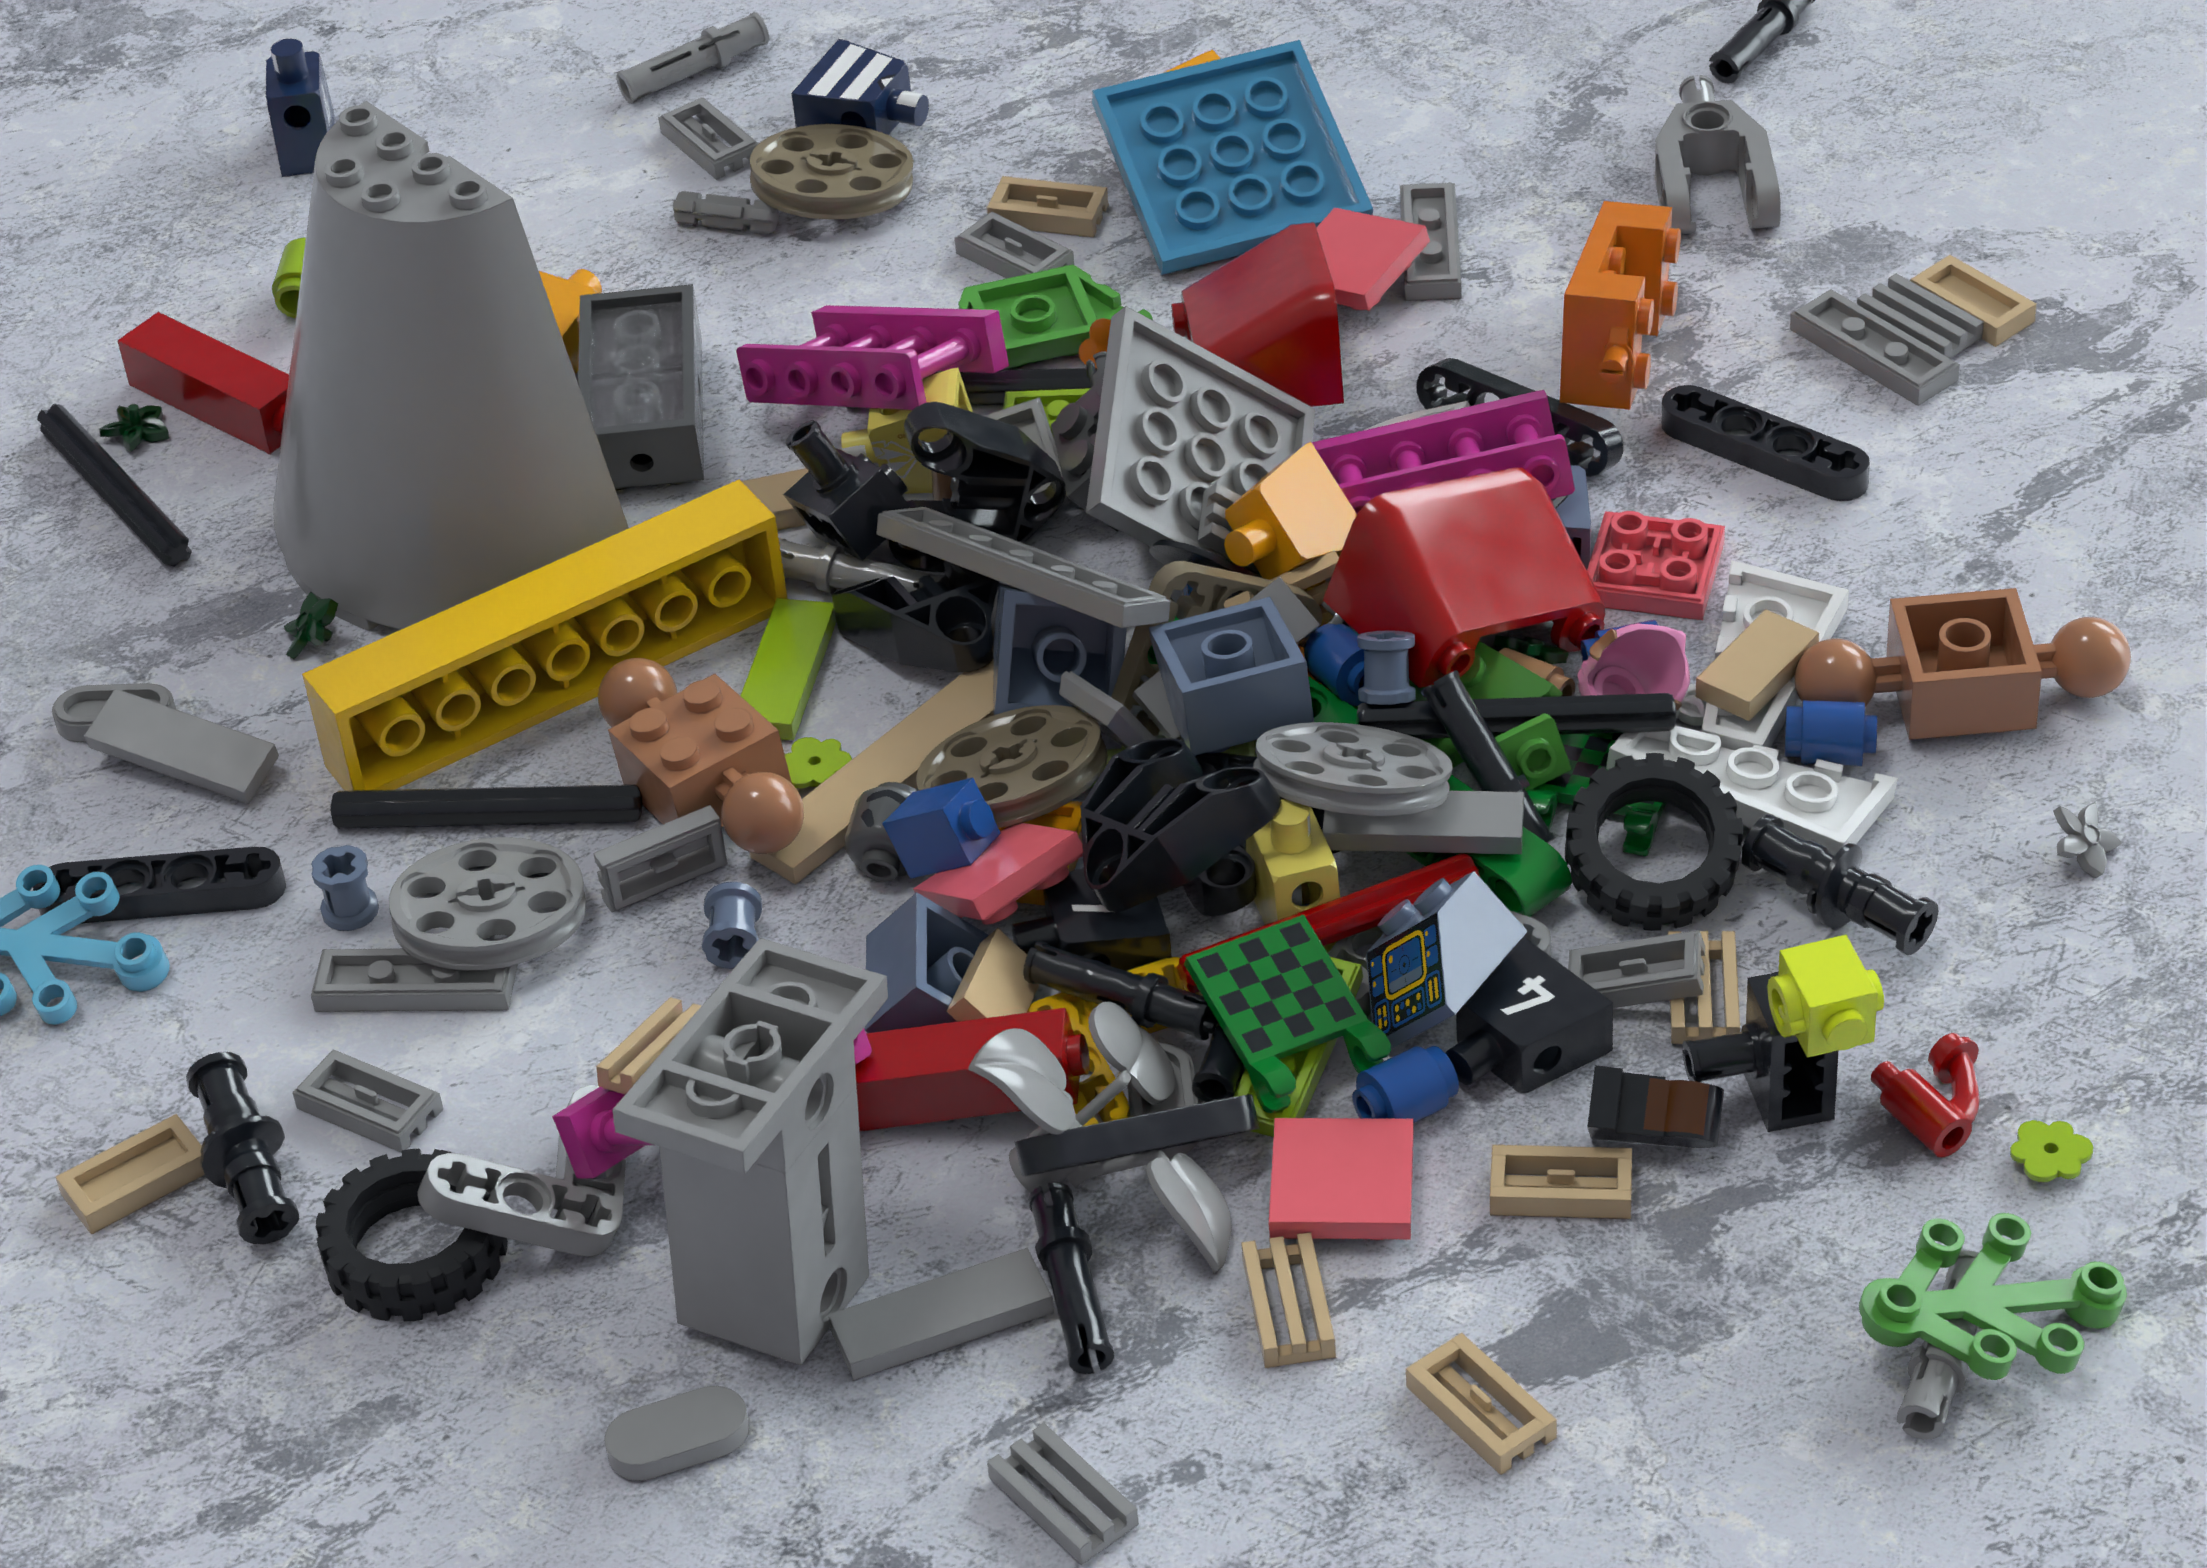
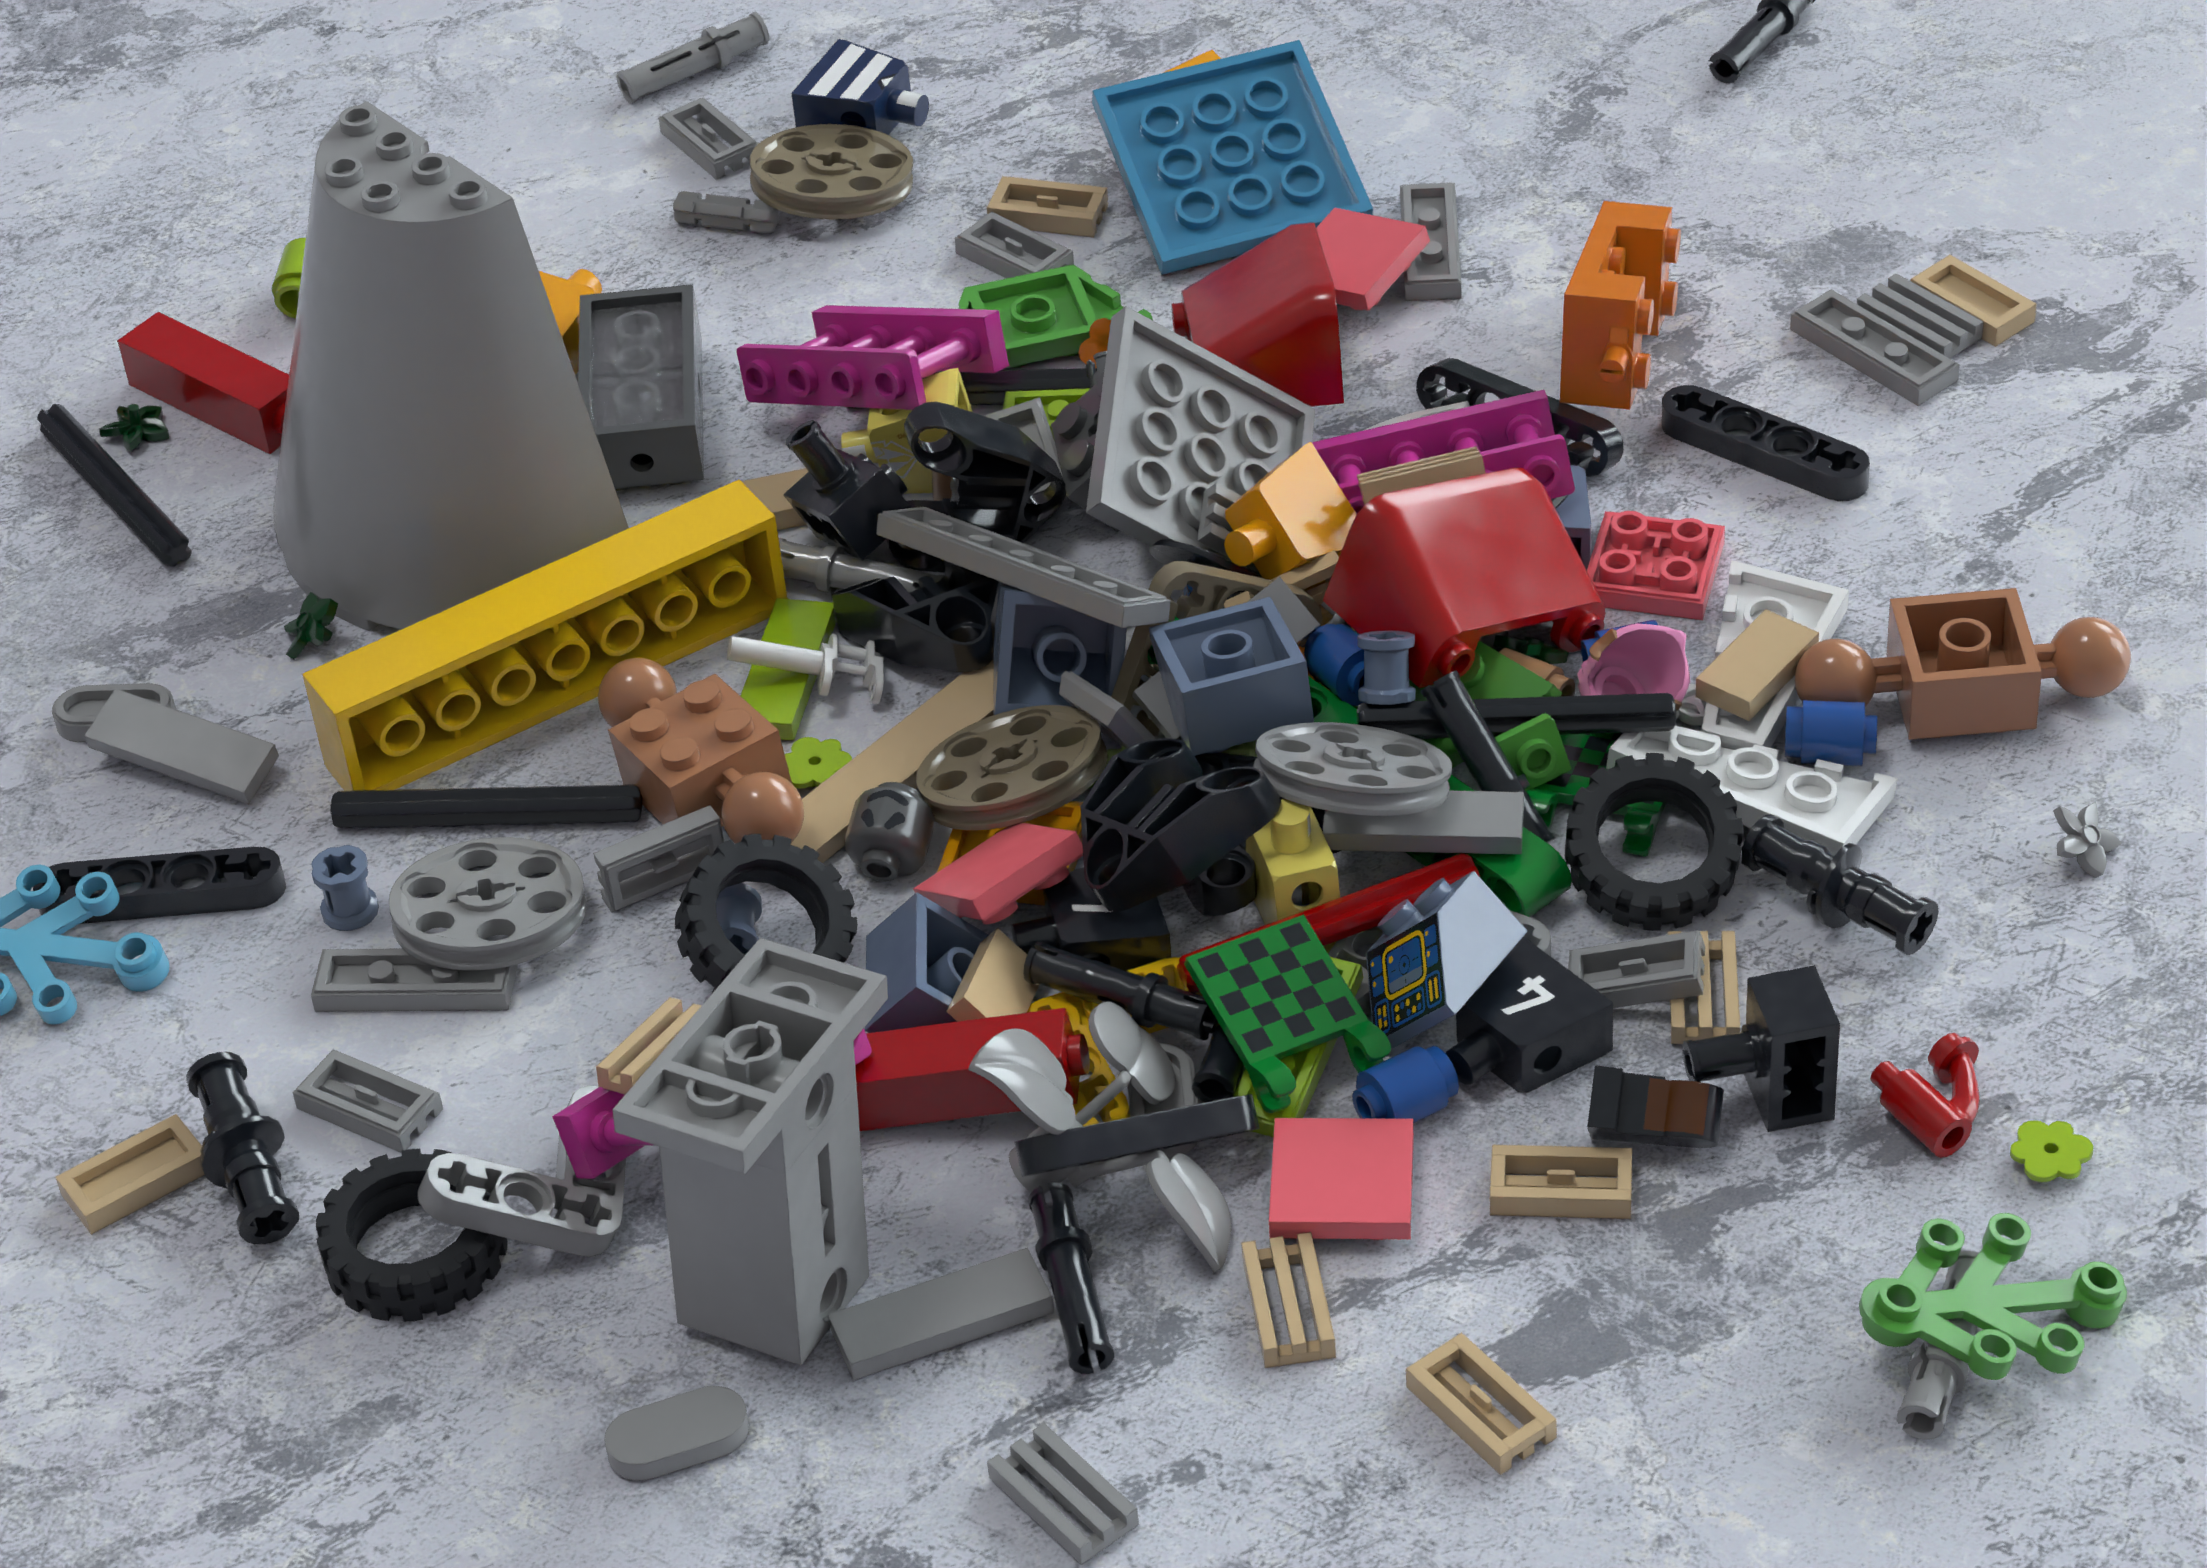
dark blue torso [266,38,334,177] -> none
blue brick [882,777,1001,879] -> none
light grey piece [1655,75,1781,234] -> none
neon yellow brick [1767,935,1884,1058] -> none
none -> black tyre [675,834,858,993]
none -> white piece [727,634,884,705]
none -> tan tile [1357,446,1486,505]

